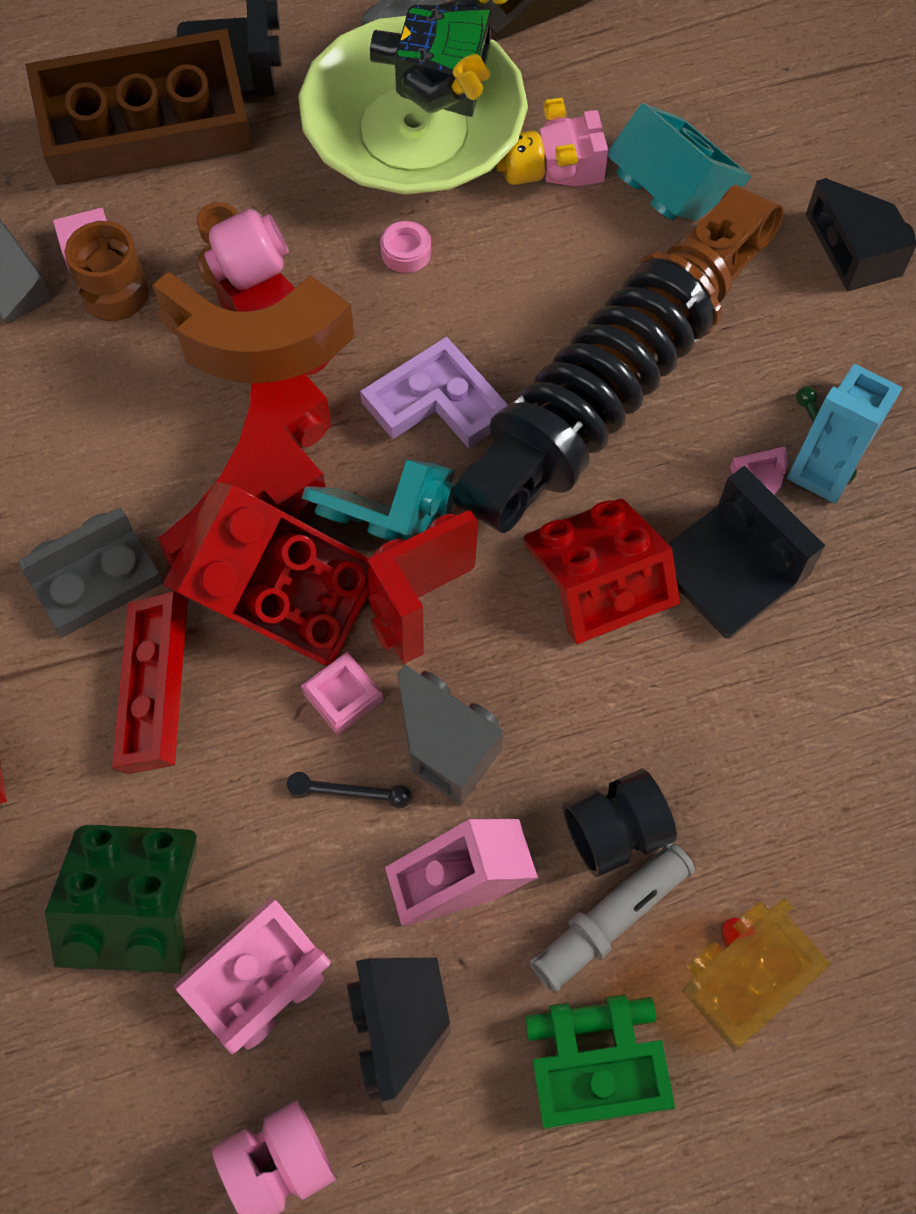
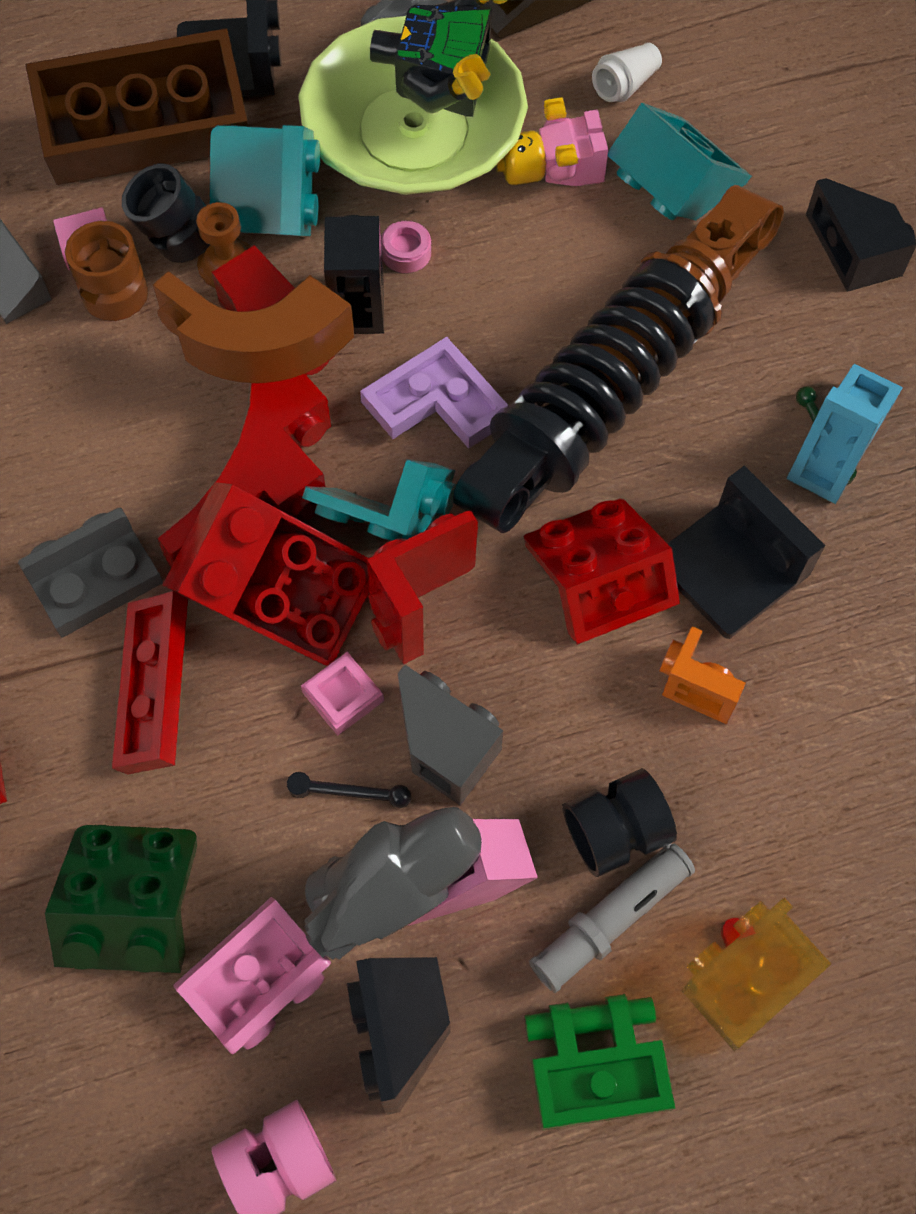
bright pink head [204,209,289,290] -> none
bright pink tile [730,447,788,496] -> none
none -> black wheel [122,164,210,263]
none -> teal bracket [210,125,320,236]
none -> dark grey animal [304,807,482,960]
none -> black brick [324,215,384,334]
none -> white cone [592,43,662,102]
none -> orange bracket [659,626,746,725]

